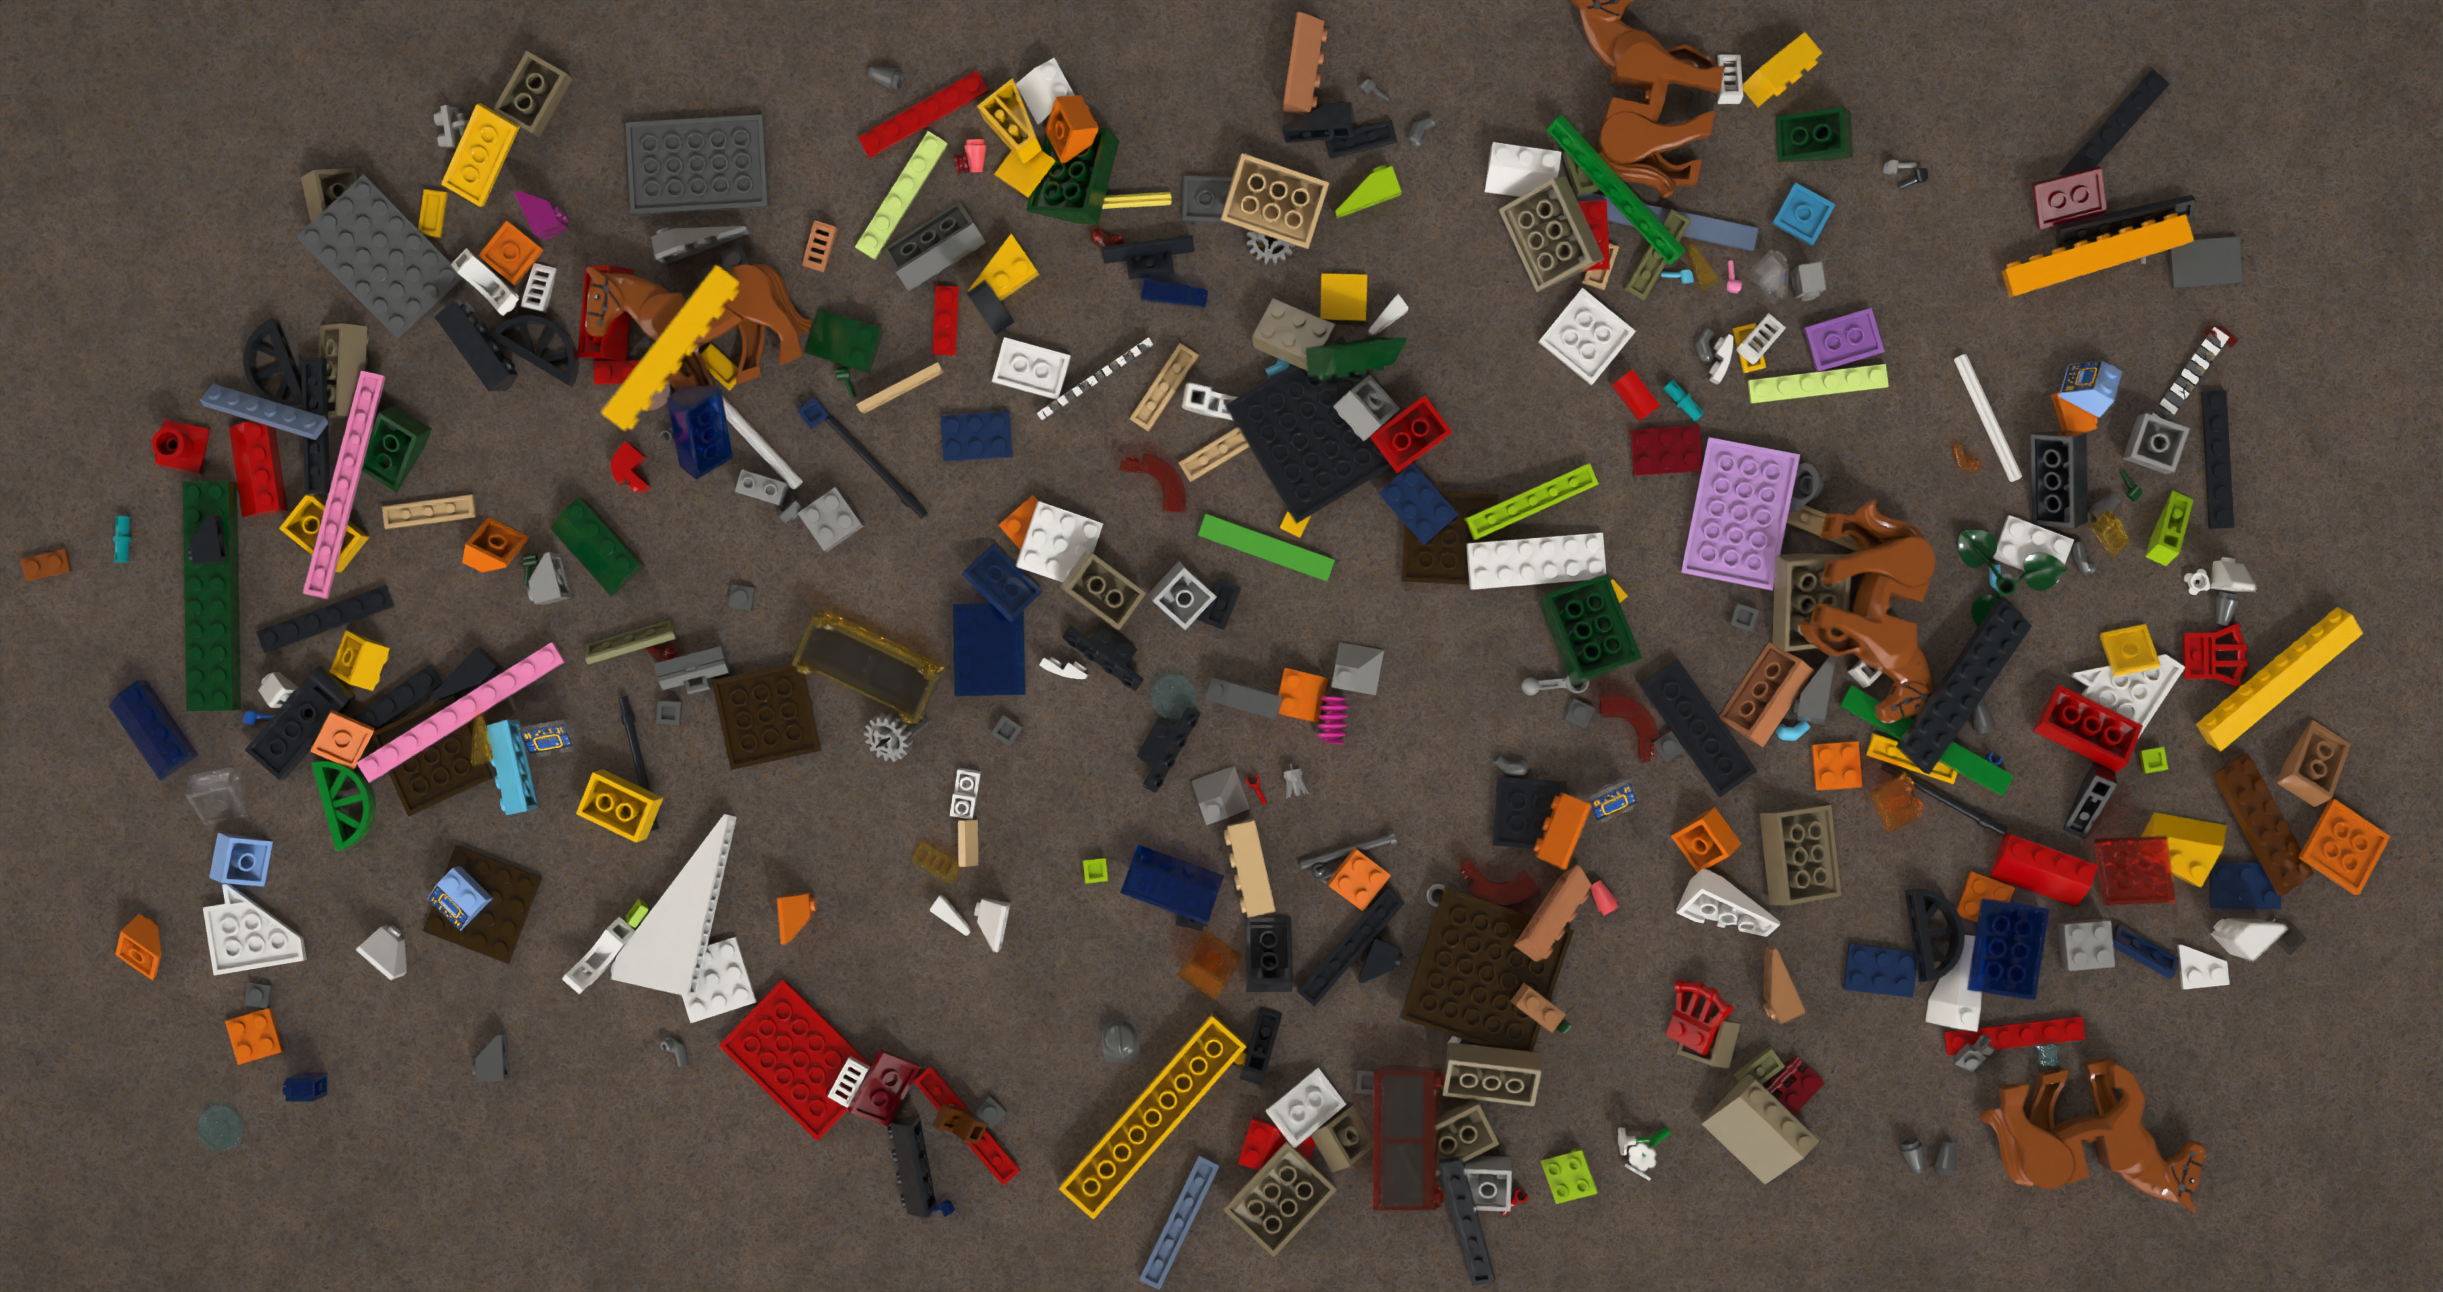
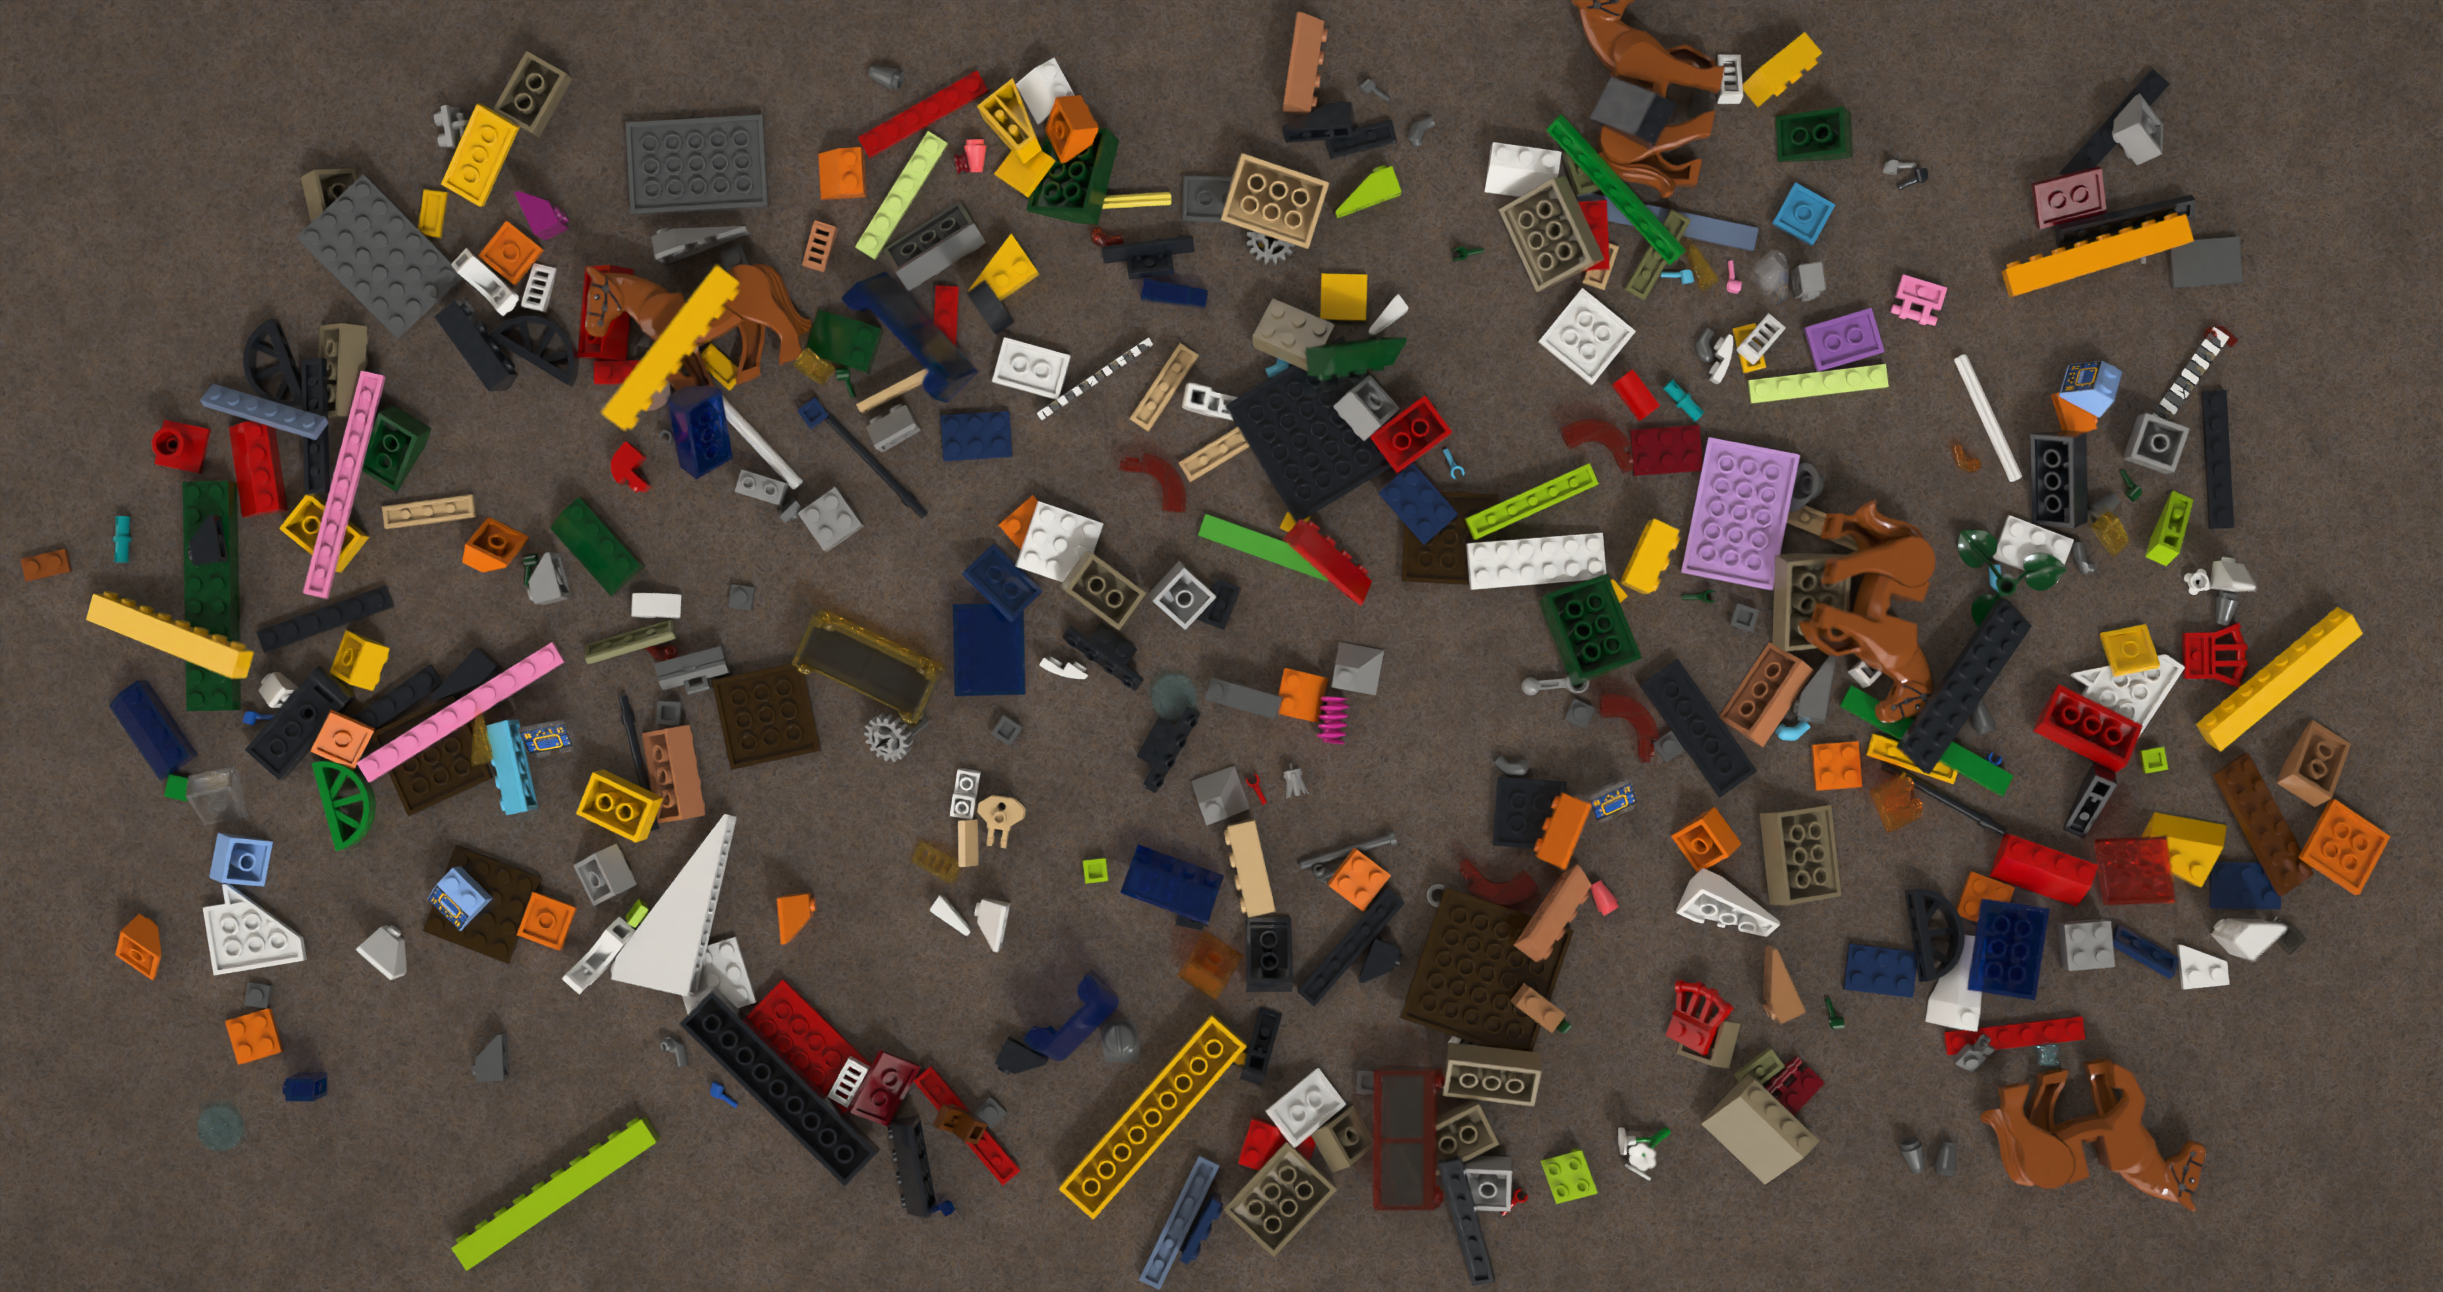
none -> yellow brick [86,591,254,678]
none -> green tile [164,774,194,802]
none -> lime brick [451,1116,661,1271]
none -> orange plate [517,892,577,951]
none -> light grey slope [573,843,637,906]
none -> white slope [631,593,681,619]
none -> nougat slope [642,725,705,823]
none -> black brick [680,988,880,1186]
none -> blue hand [710,1082,738,1108]
none -> clear yellow slope [794,348,836,386]
none -> orange slope [818,147,867,200]
none -> windscreen [840,271,979,403]
none -> light grey slope [866,404,921,452]
none -> tan hinge [977,795,1026,848]
none -> black slope [995,1036,1049,1075]
none -> clear blue windscreen [1023,969,1119,1062]
none -> dark blue plate [1180,1192,1223,1265]
none -> red slope [1283,519,1372,606]
none -> medium azure hand [1443,448,1465,479]
none -> dark green hand [1450,246,1484,261]
none -> clear red arch [1559,419,1634,475]
none -> black slope [1589,77,1676,150]
none -> yellow brick [1619,519,1680,595]
none -> dark green hand [1682,589,1715,604]
none -> dark green hand [1825,998,1844,1029]
none -> bright pink plate [1890,274,1947,326]
none -> light grey slope [2112,94,2163,165]

